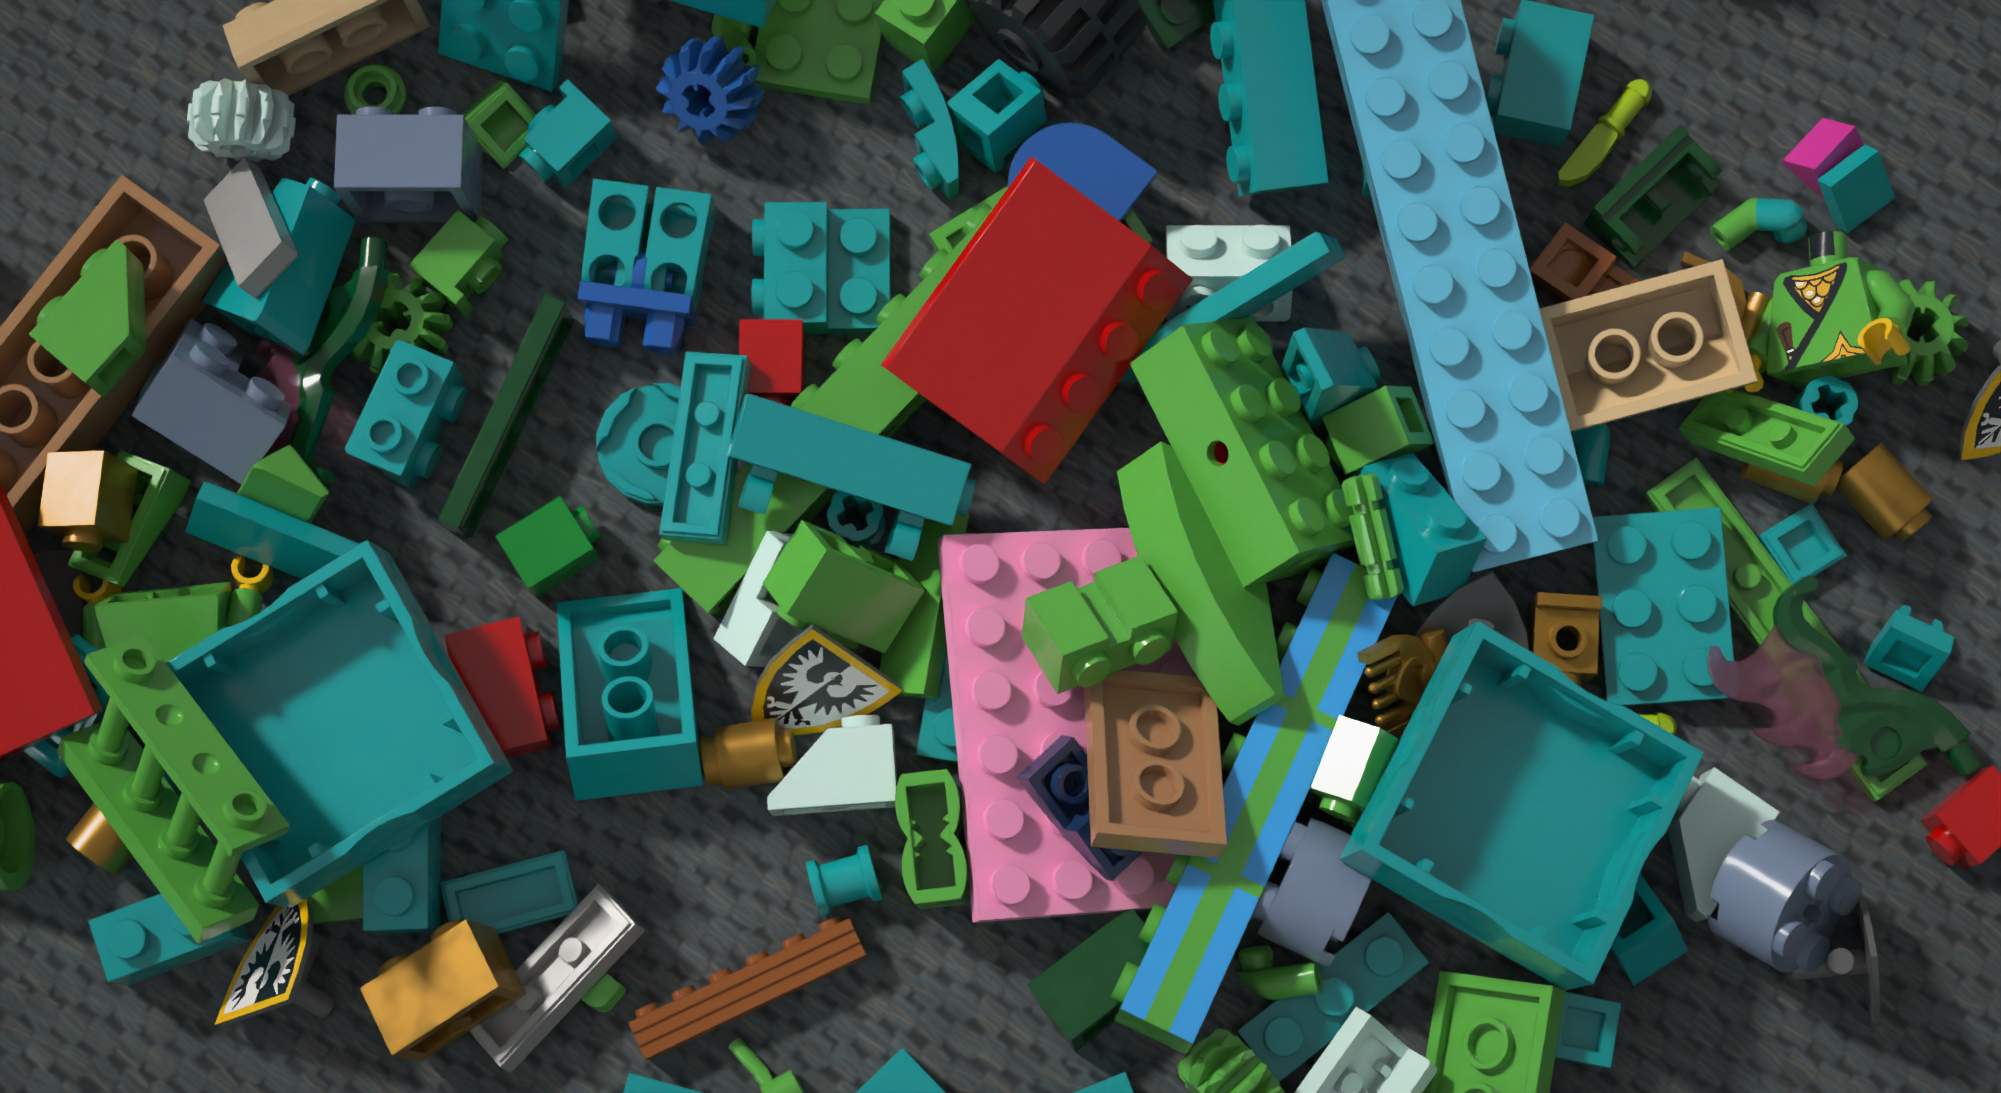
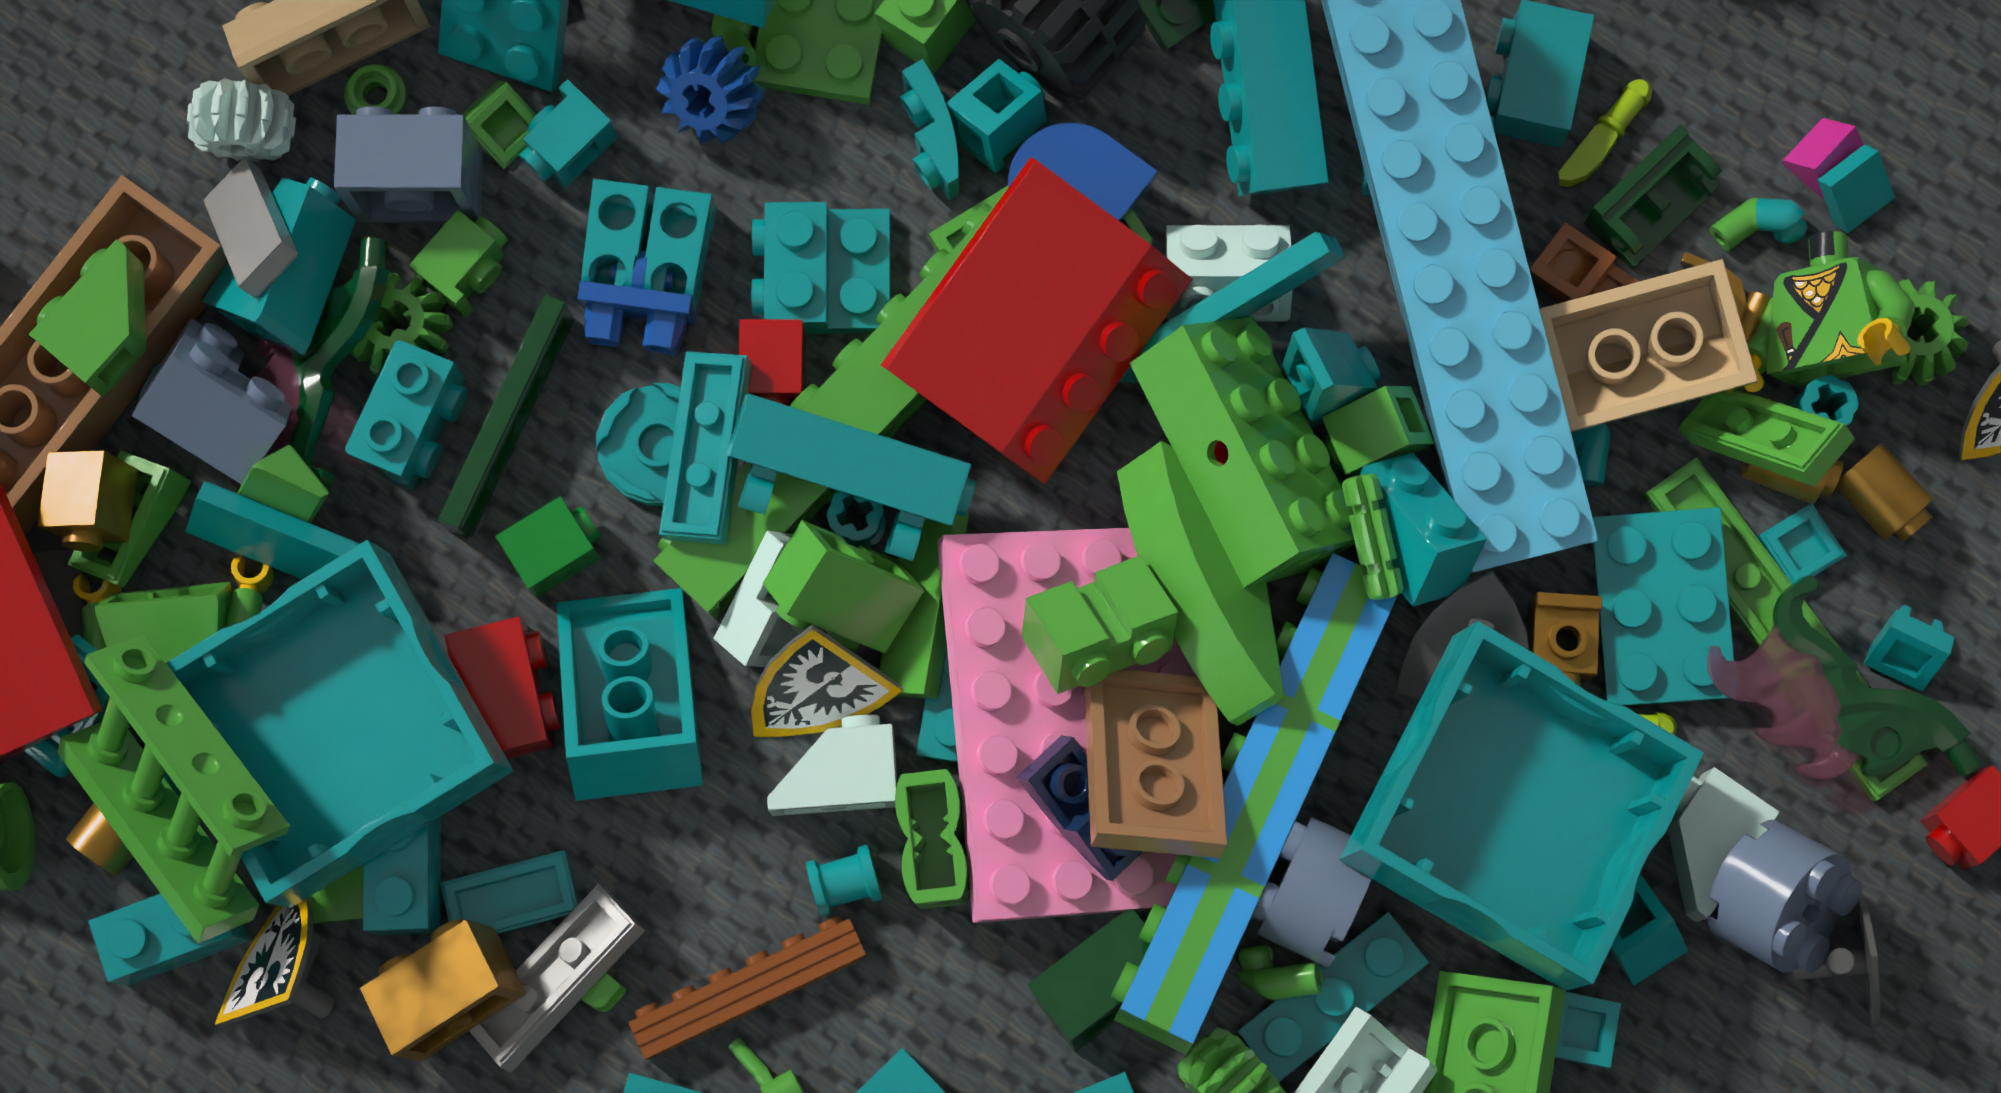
pearl gold brick [700,717,797,790] -> none
brick [1310,715,1399,832] -> none
pearl gold piece [1357,627,1448,738] -> none

